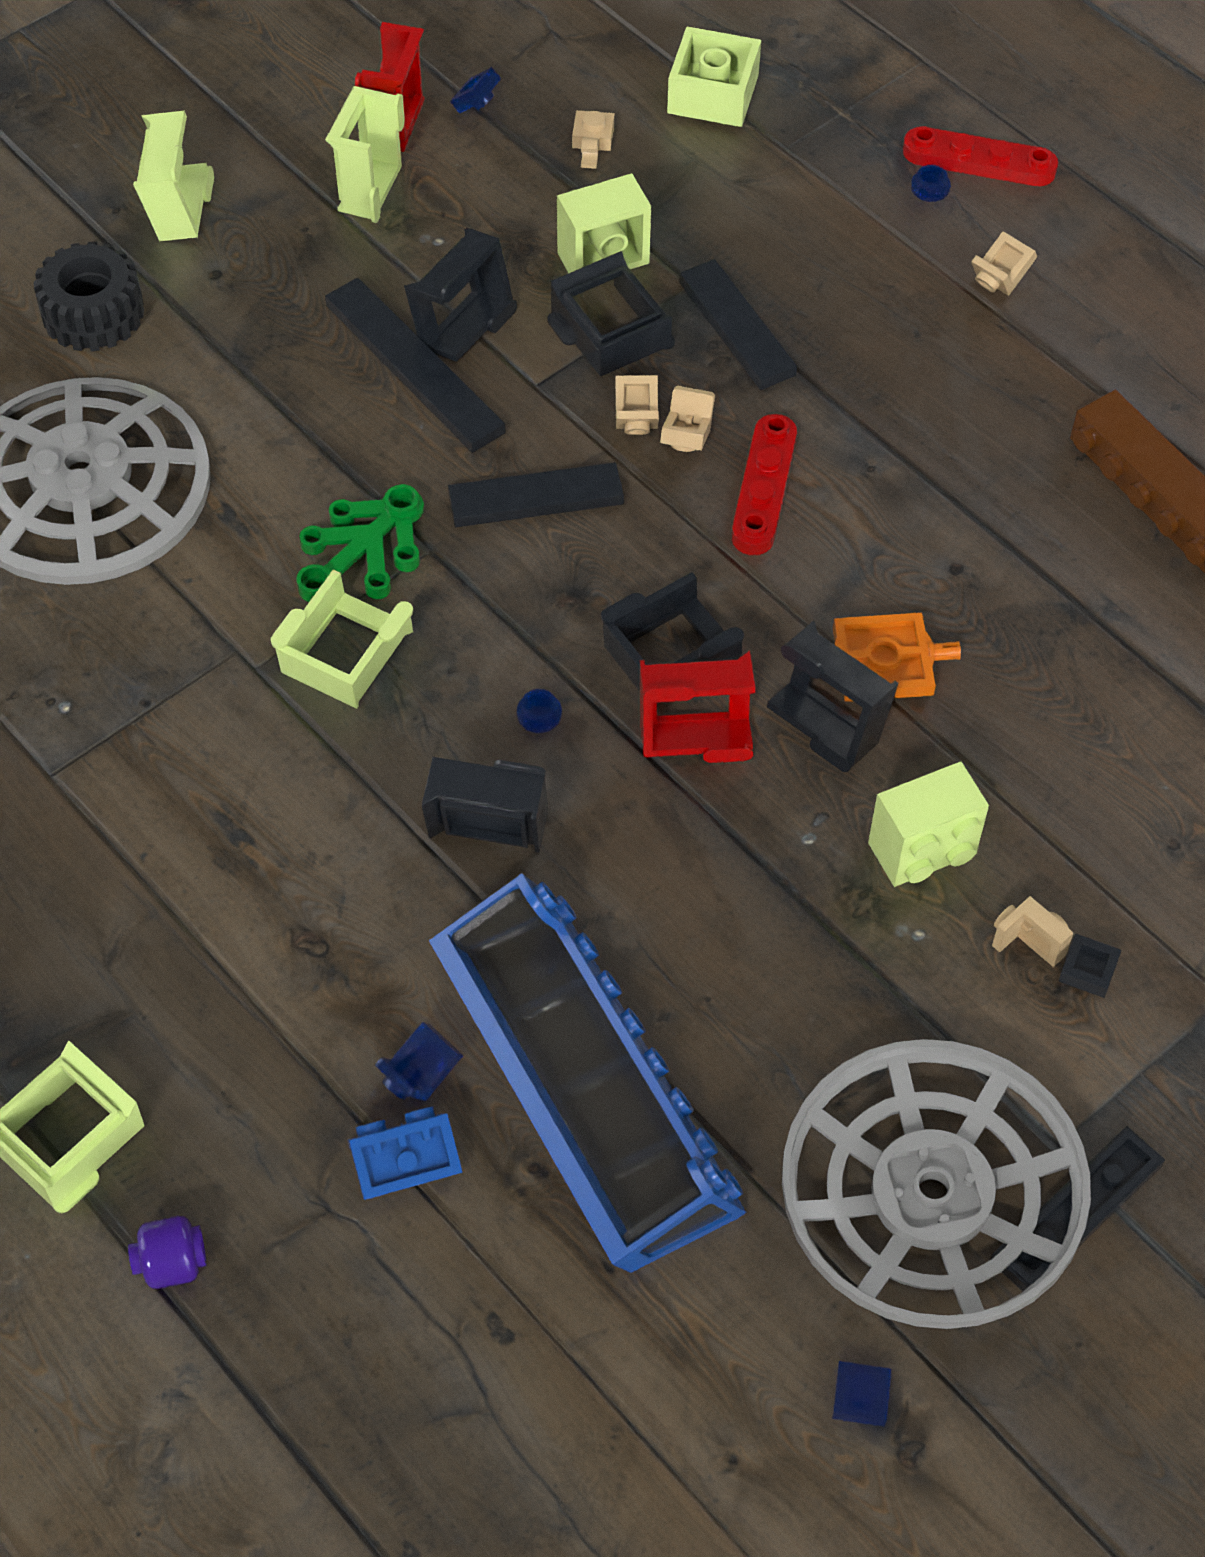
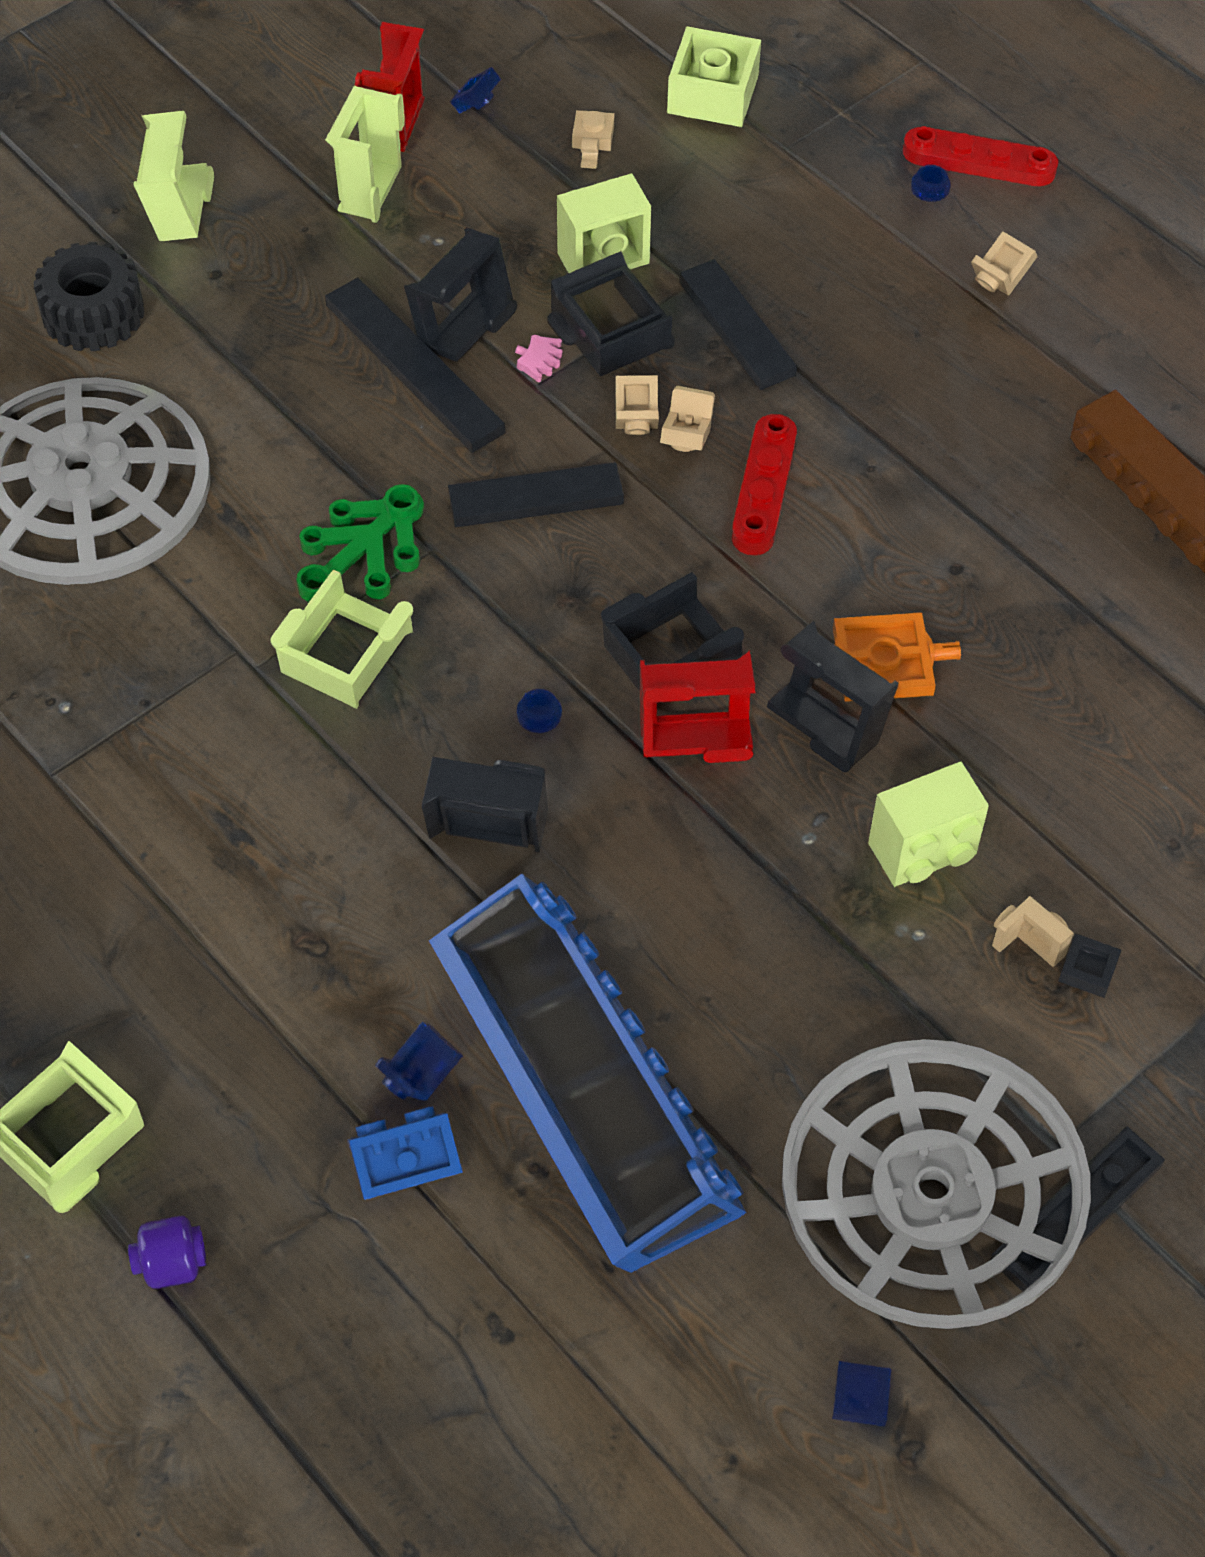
none -> bright pink piece [515,335,563,382]

